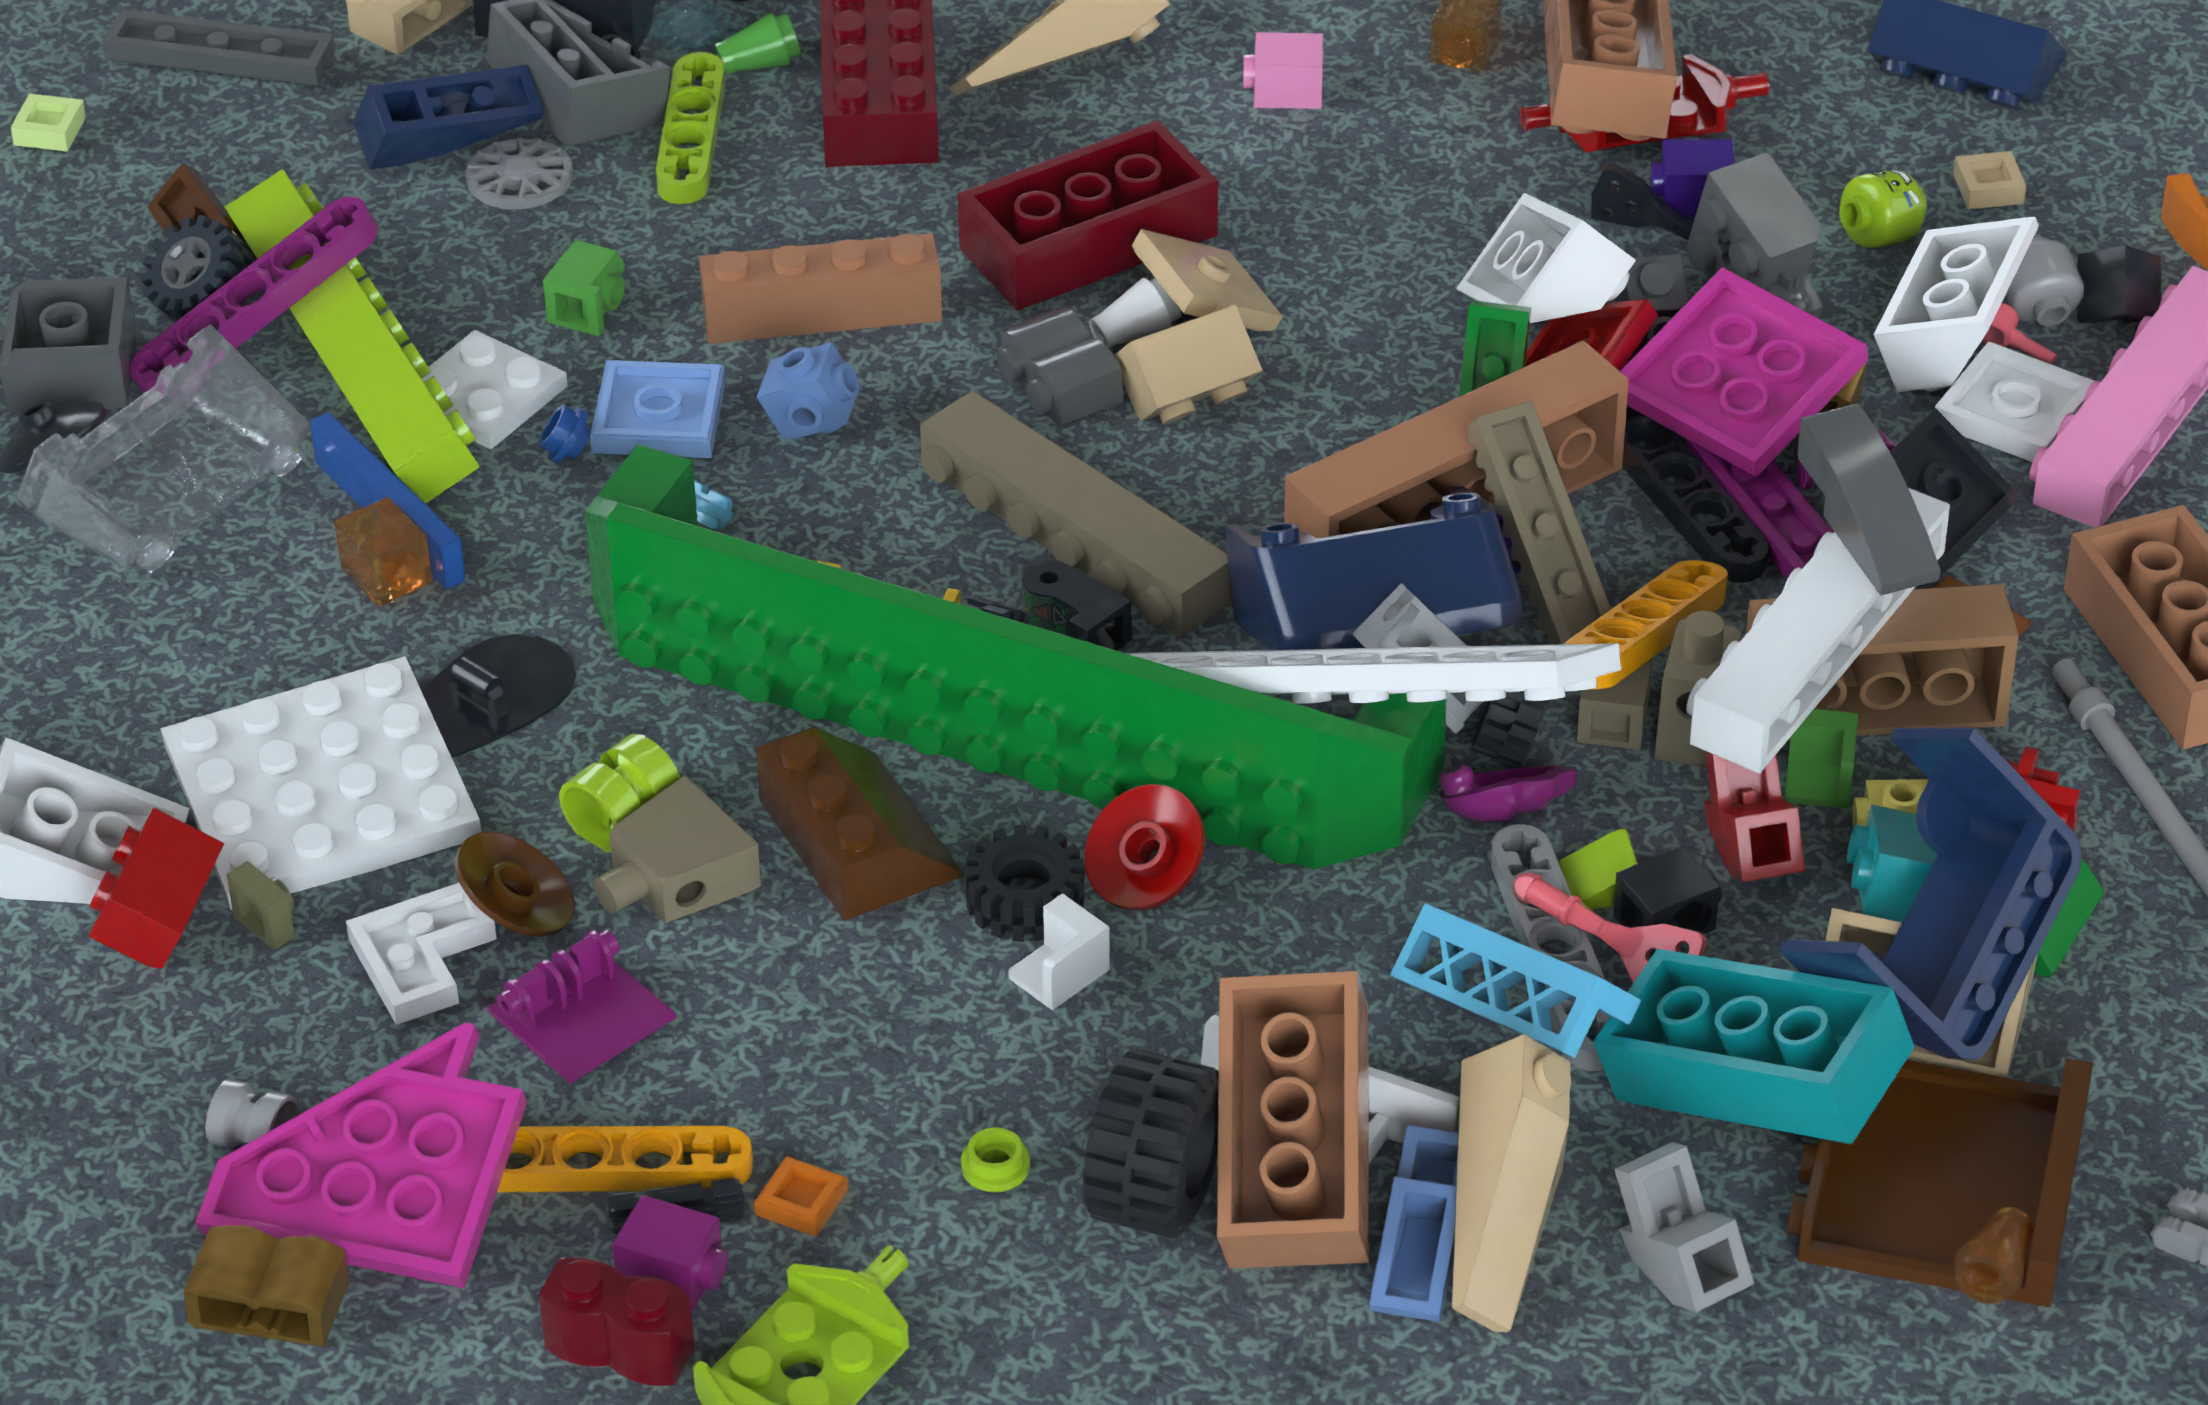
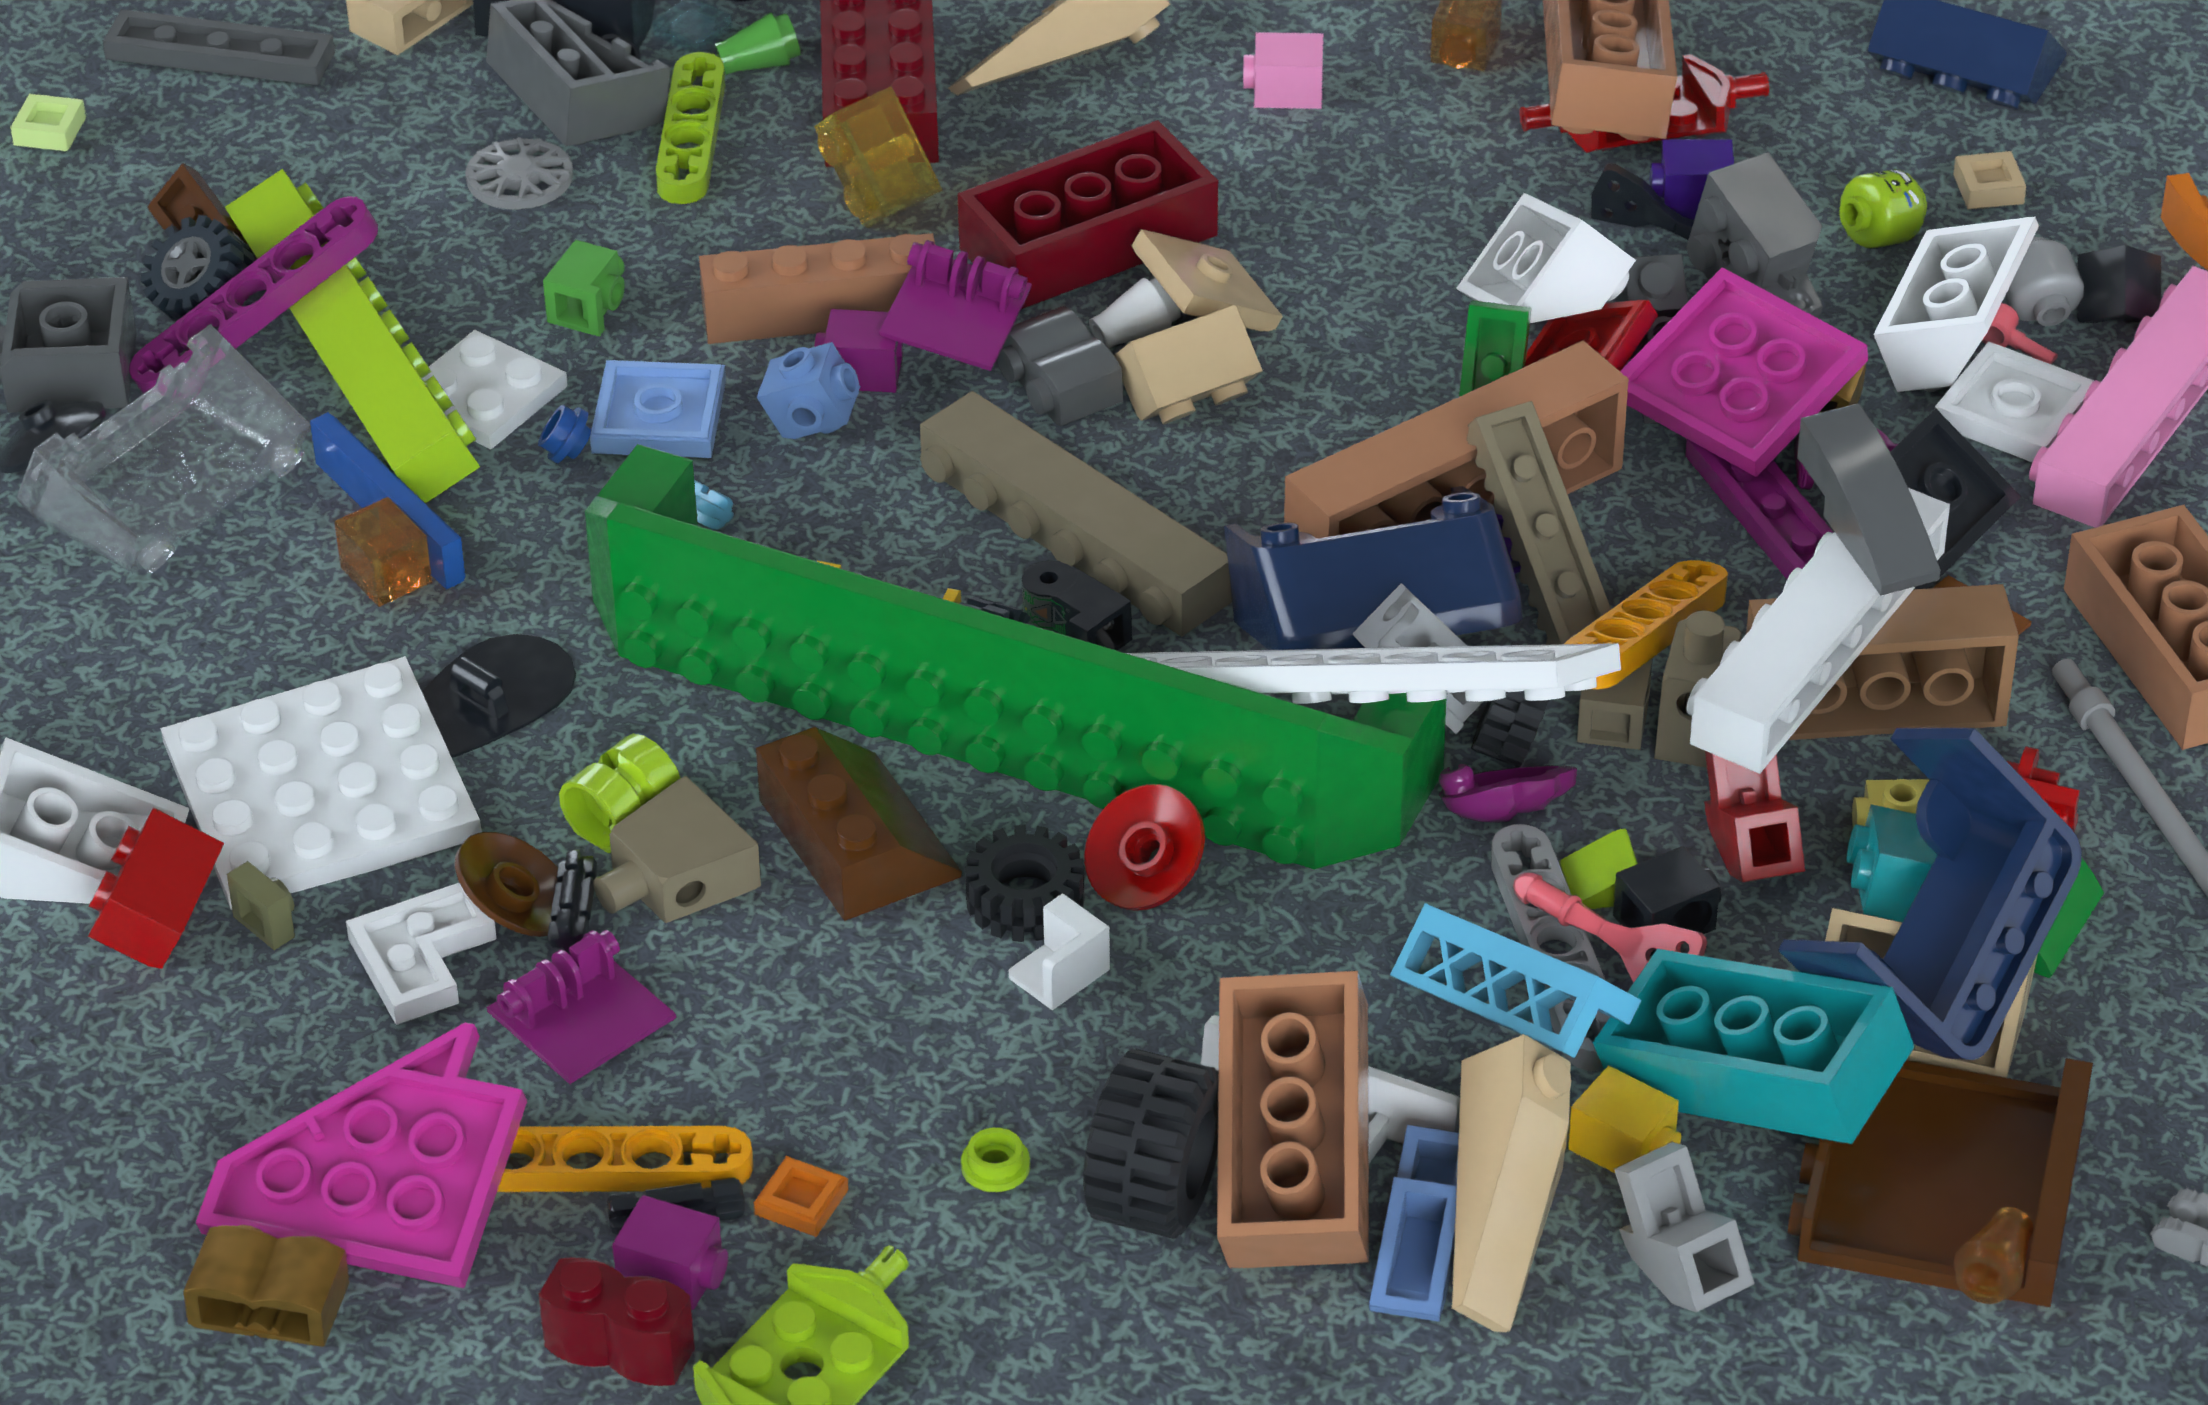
light grey wheel [205,1078,299,1149] -> none
dark blue slope [353,65,545,170] -> none
black beam [1622,406,1769,583] -> none
bright green panel [1784,709,1859,809] -> none
none -> black axle [548,850,598,954]
none -> clear yellow brick [814,86,943,229]
none -> magenta brick [814,309,904,393]
none -> magenta hinge [879,240,1032,371]
none -> yellow brick [1568,1065,1681,1174]

